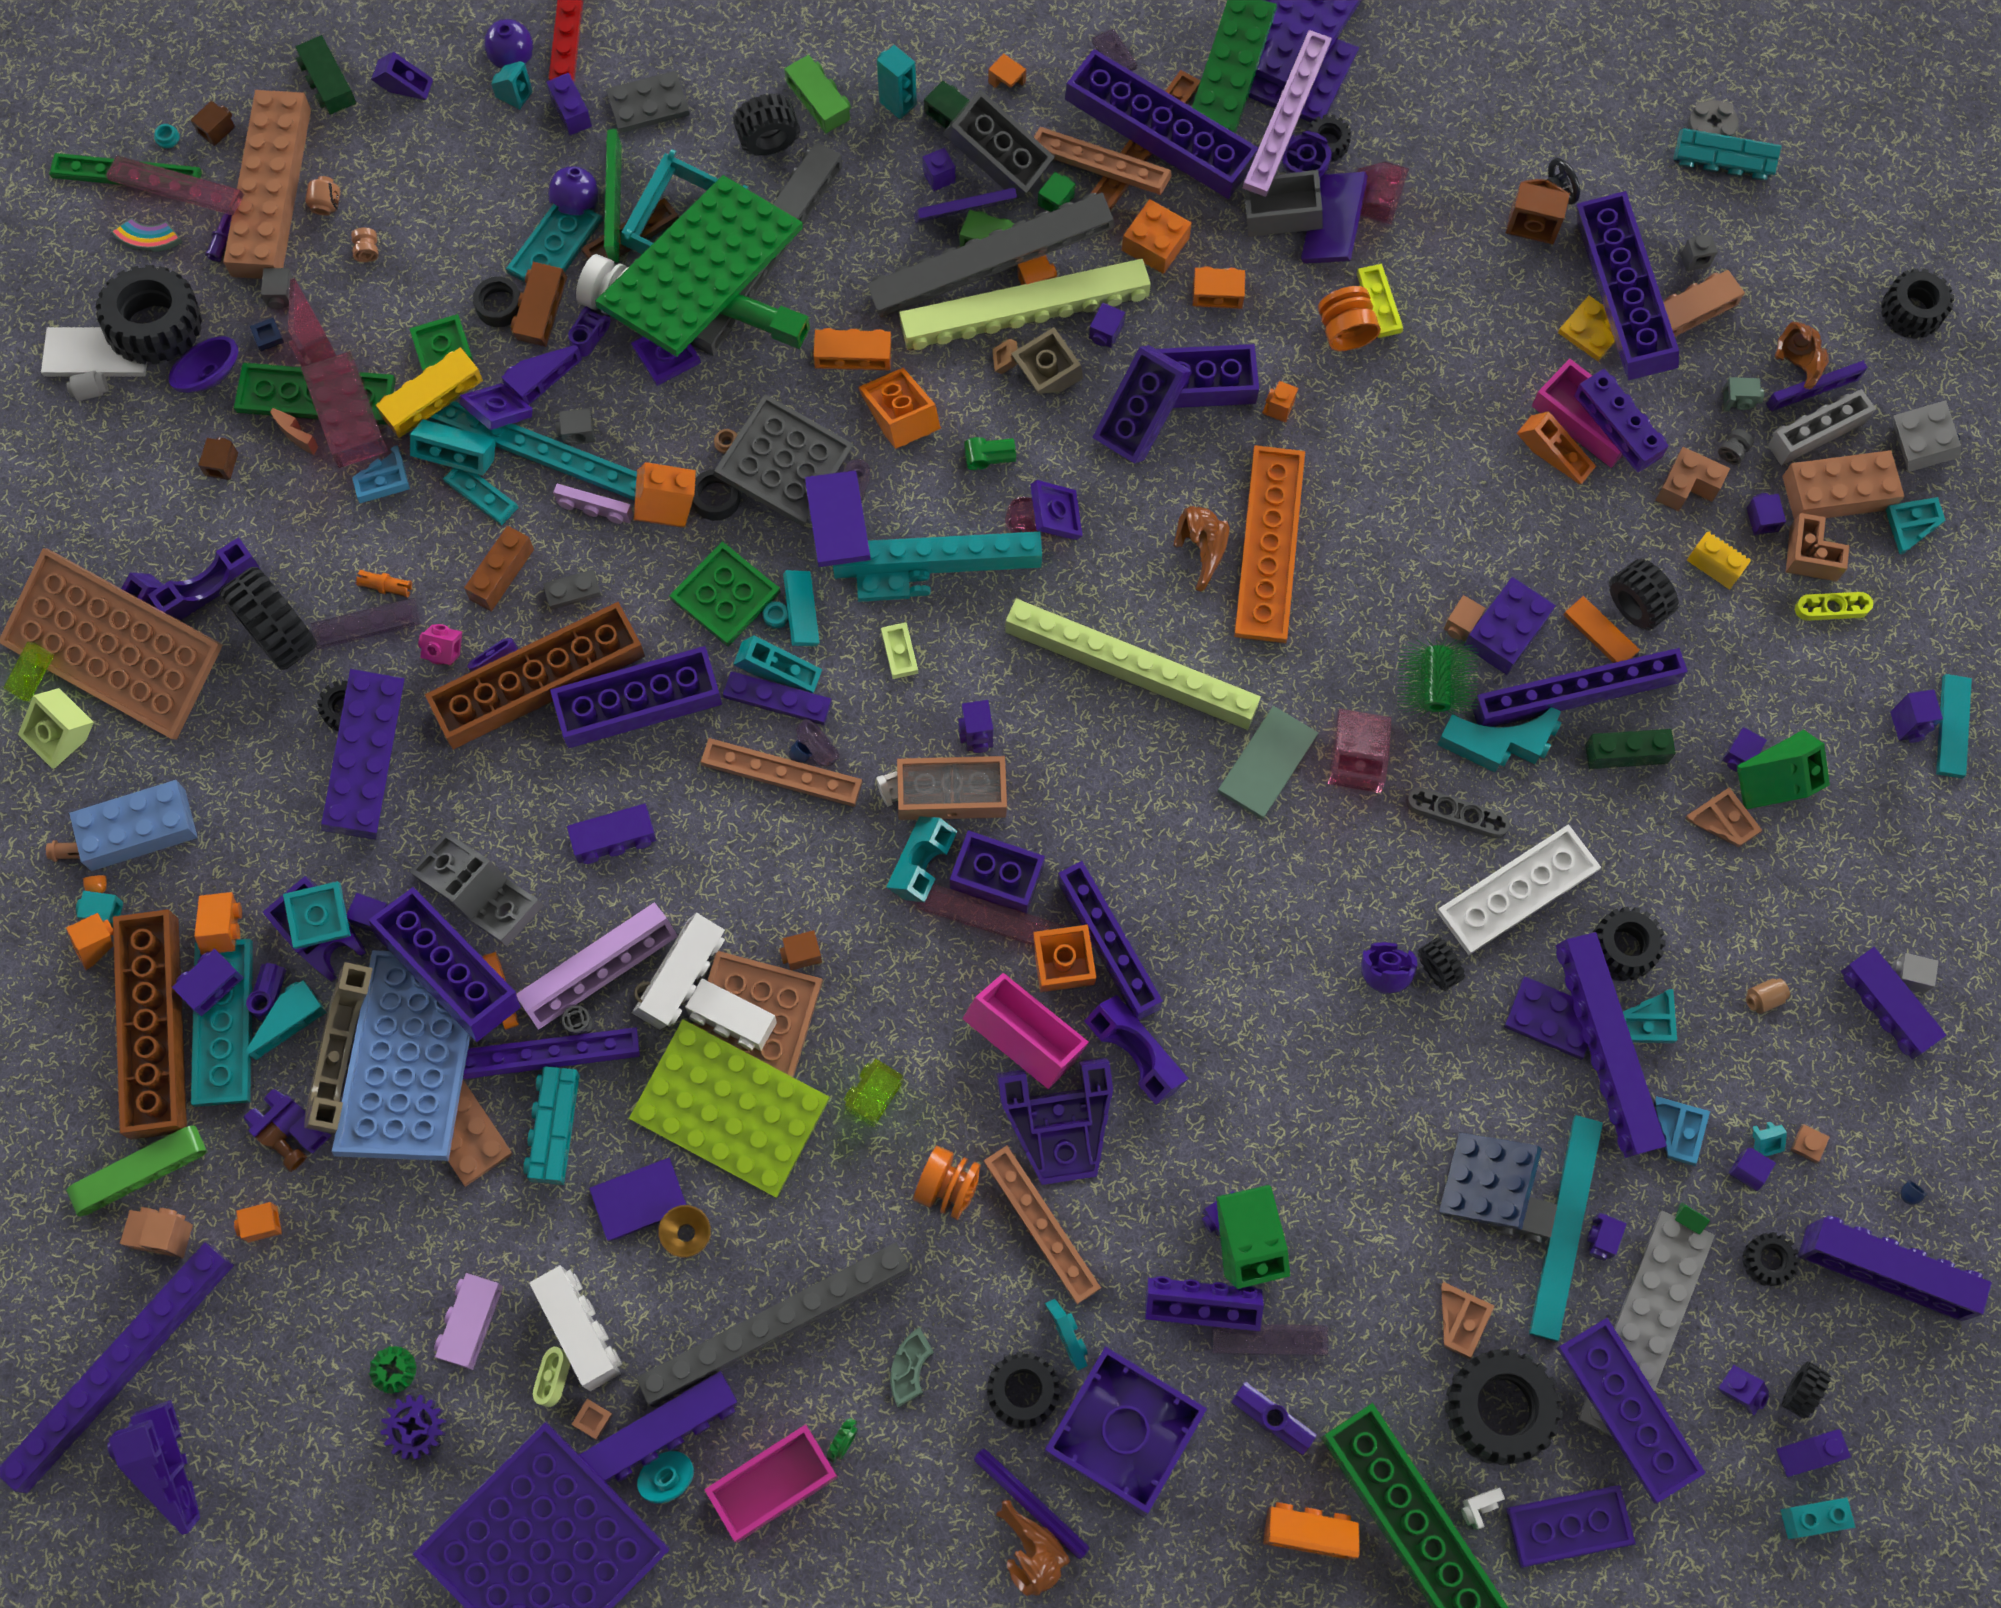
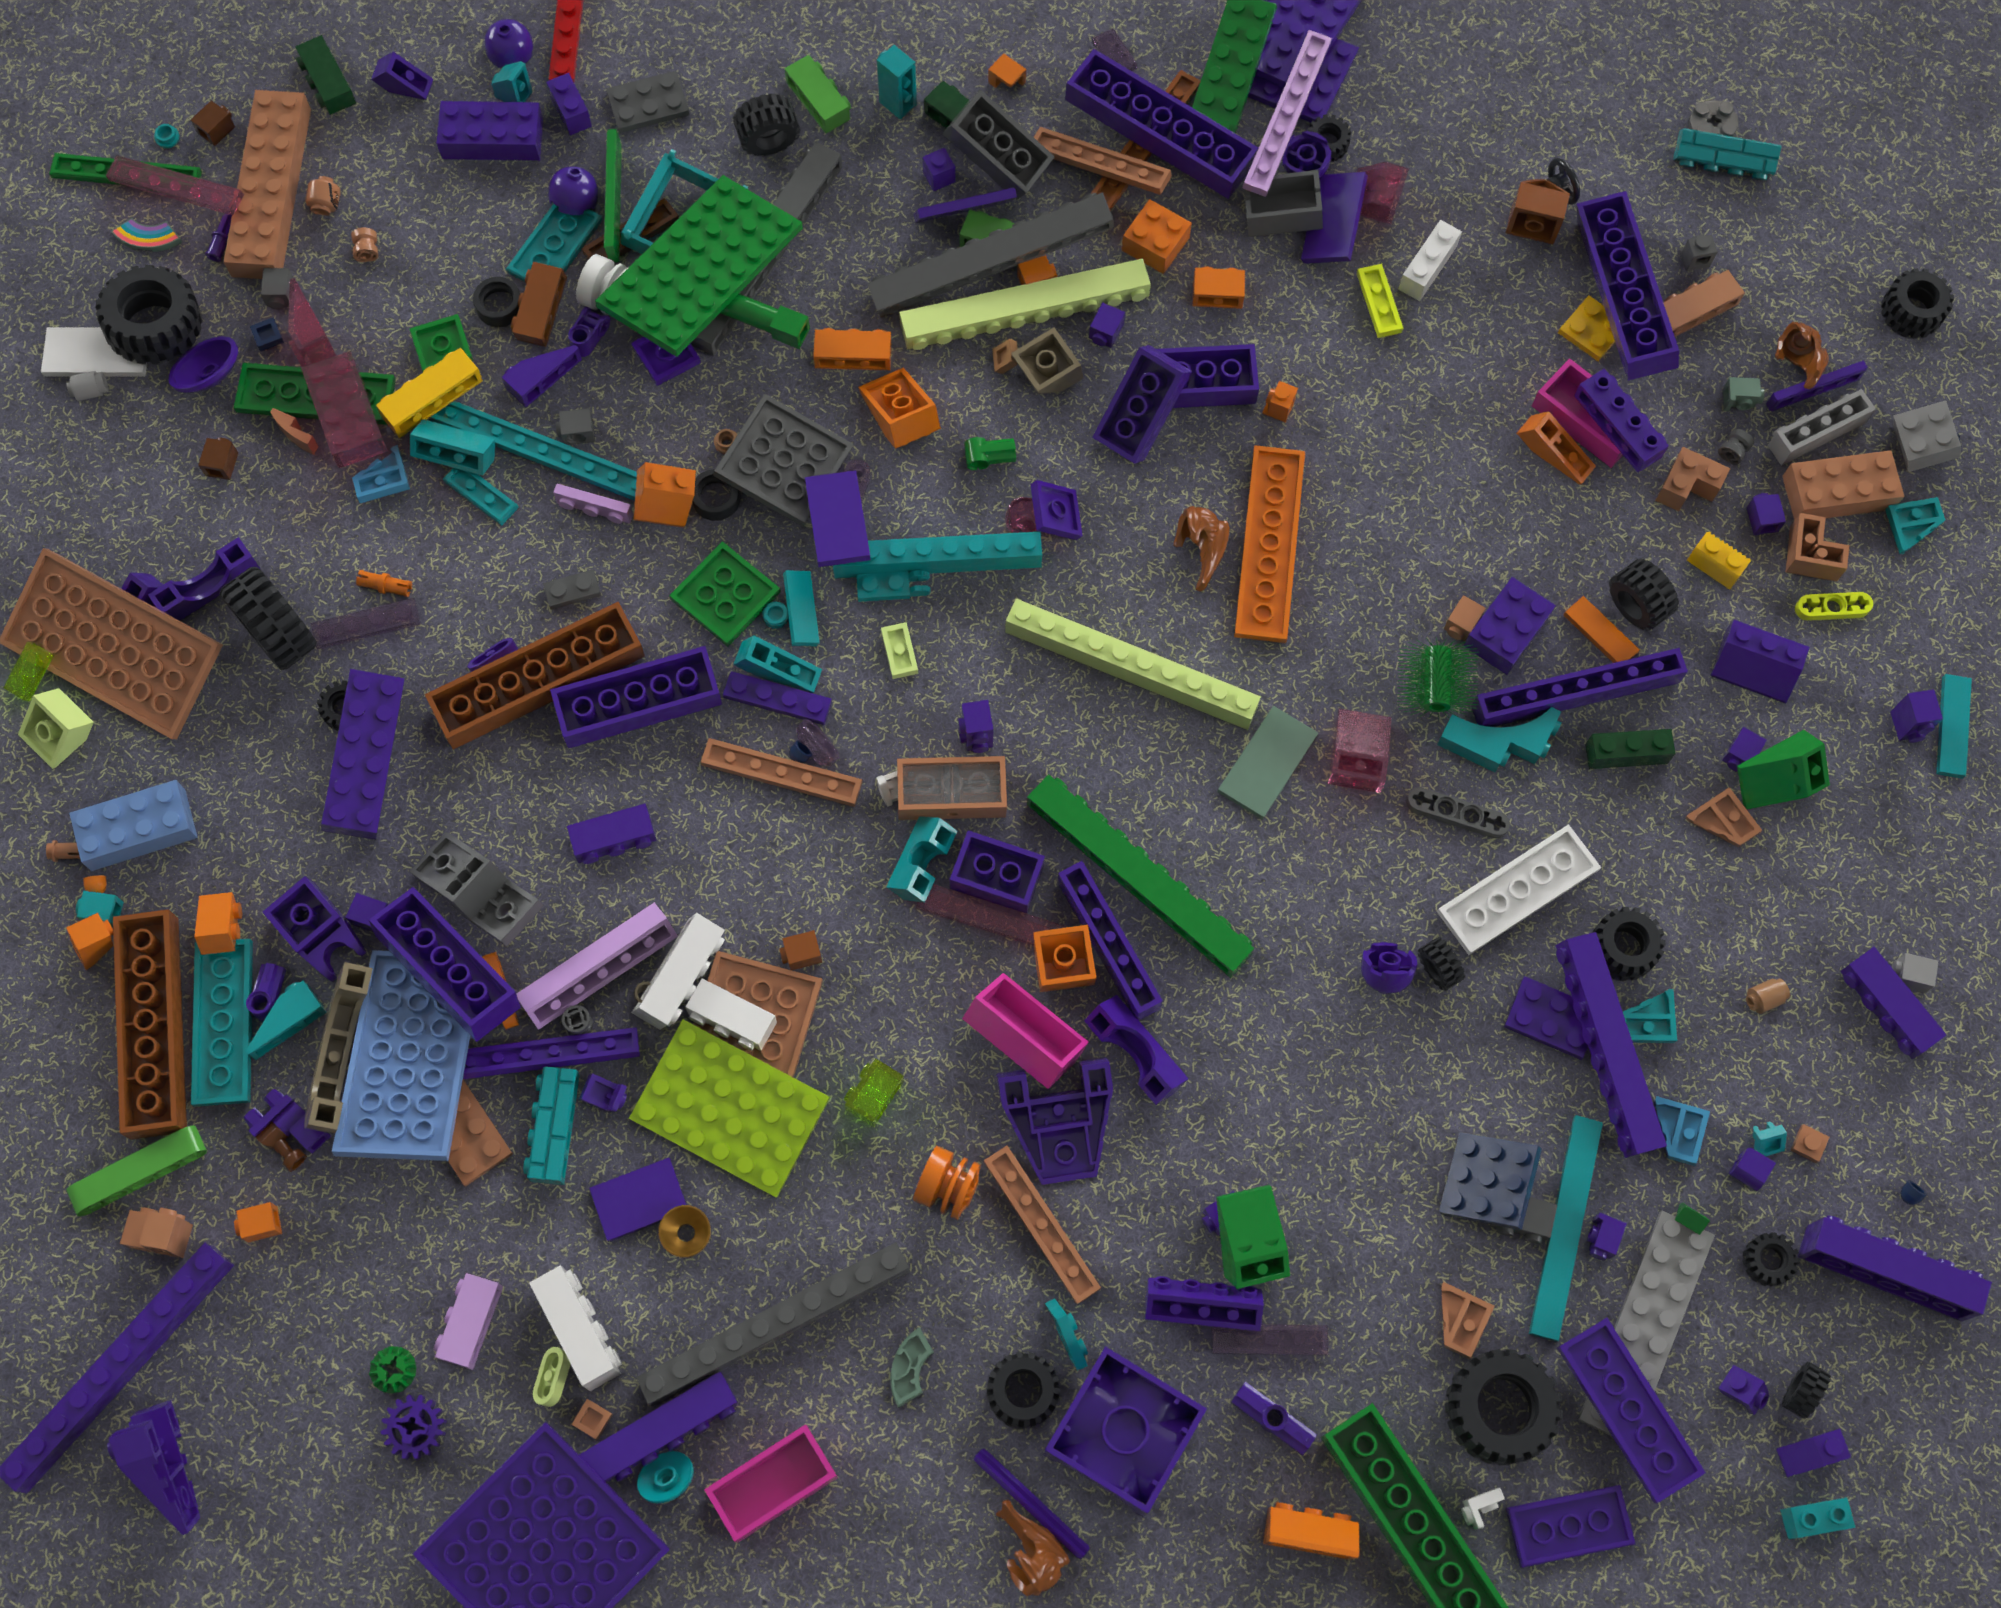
dark purple brick [172,948,244,1016] -> none
teal plate [283,881,351,949] -> none
dark pink brick [418,624,462,665] -> none
dark purple plate [459,383,533,430] -> none
dark orange brick [464,525,534,612] -> none
green gear [827,1418,858,1463] -> none
green brick [1038,172,1075,212] -> none
orange wheel [1318,286,1381,351] -> none
none -> dark purple brick [436,101,543,161]
none -> dark purple bracket [579,1073,627,1113]
none -> green brick [1027,774,1254,978]
none -> white brick [1398,220,1462,301]
none -> dark purple slope [1710,620,1810,703]

